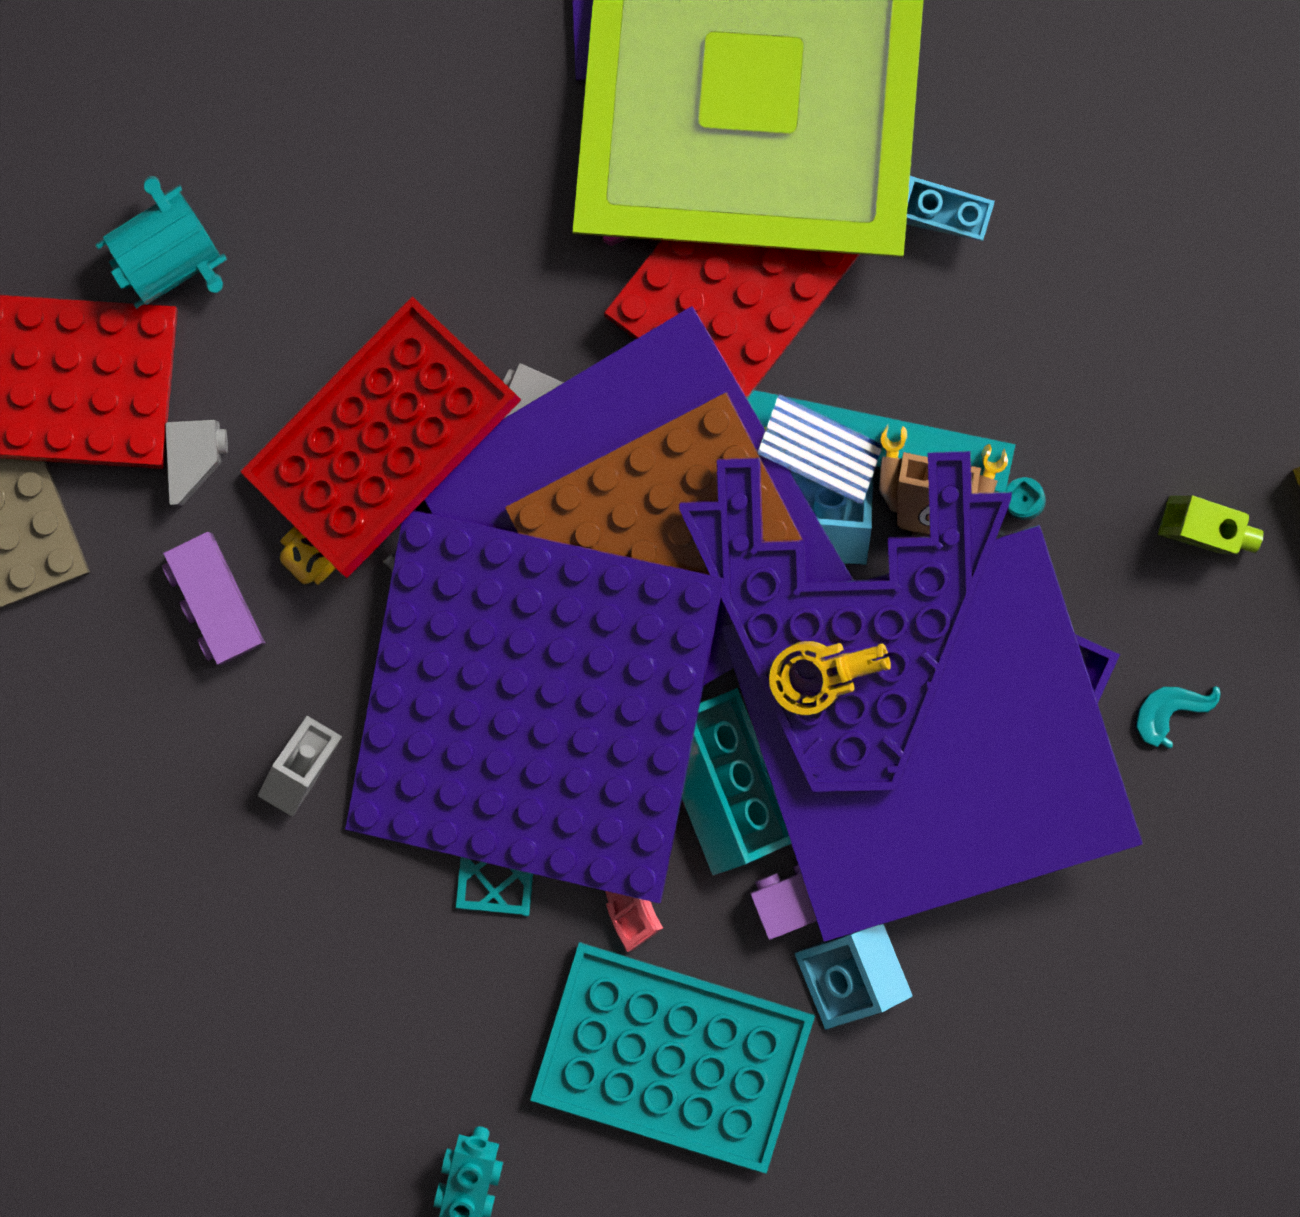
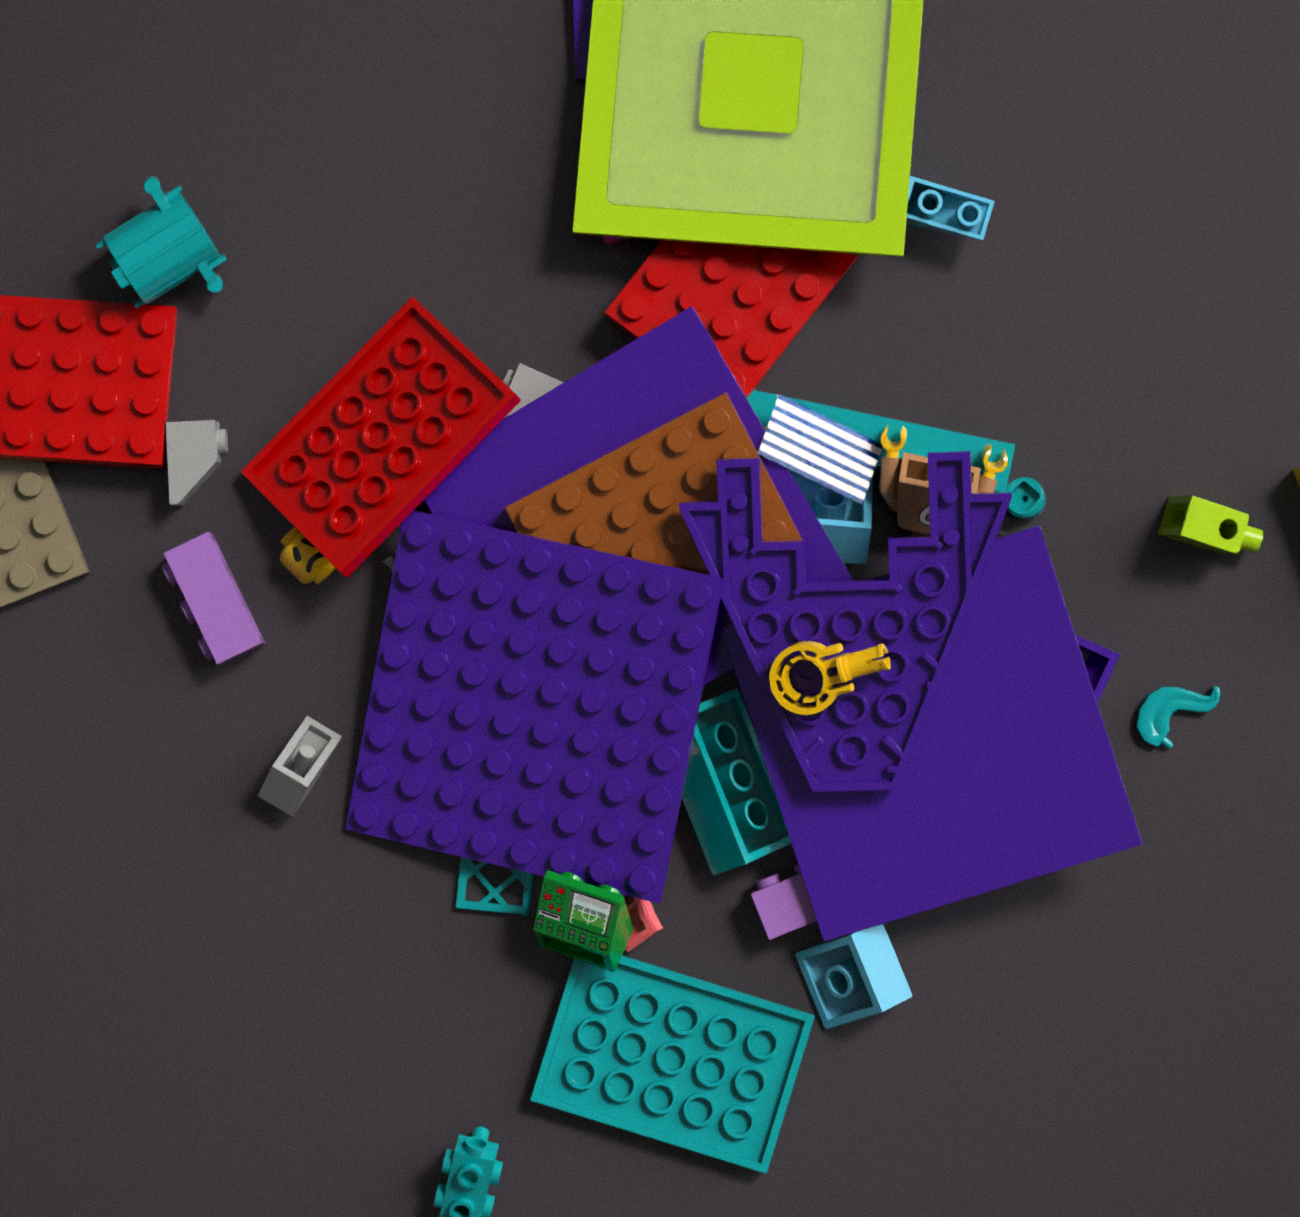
none -> green slope [533,870,634,973]

